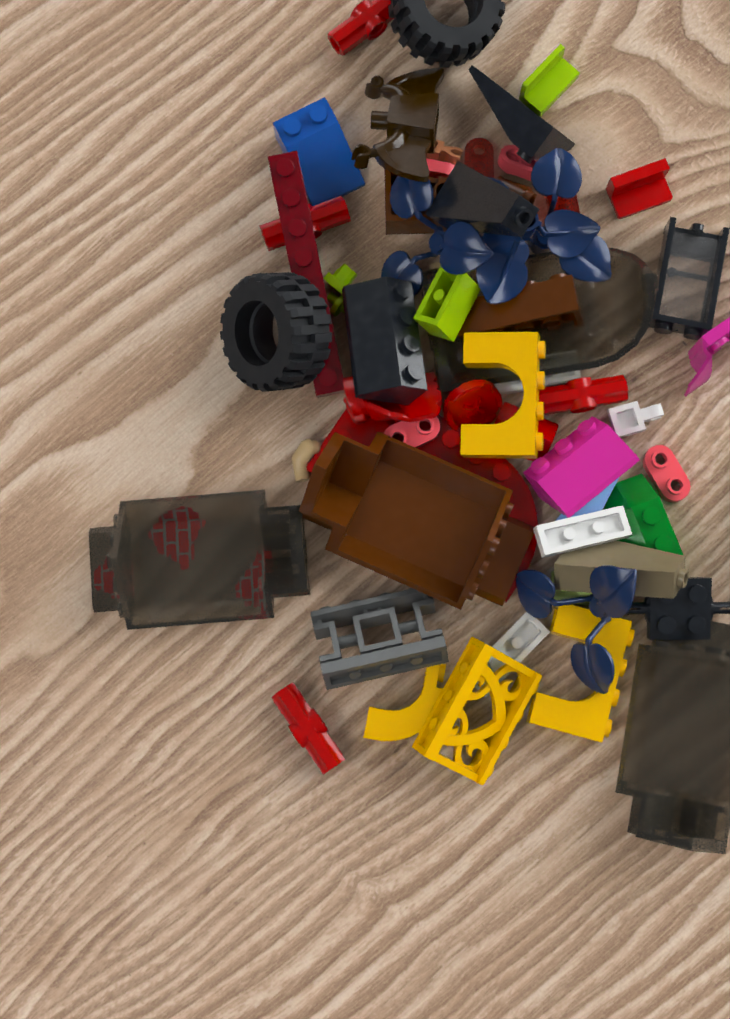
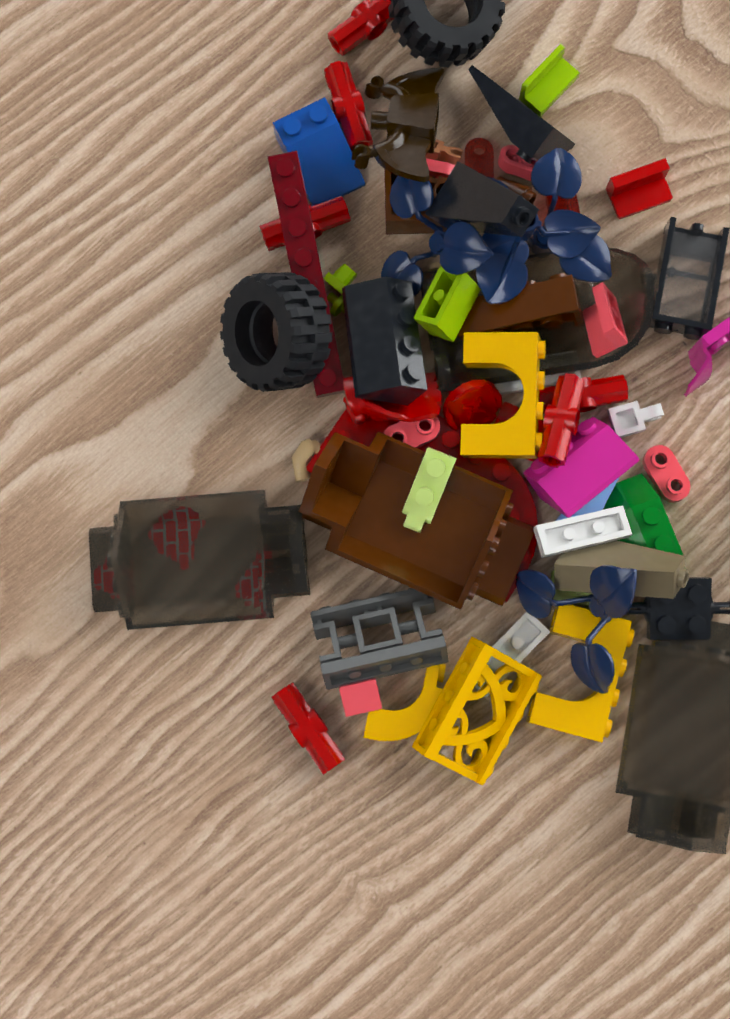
none -> red piece [324,61,373,151]
none -> coral panel [339,678,382,717]
none -> yellowish green hinge [402,447,457,533]
none -> red piece [538,373,585,468]
none -> coral panel [582,282,628,358]

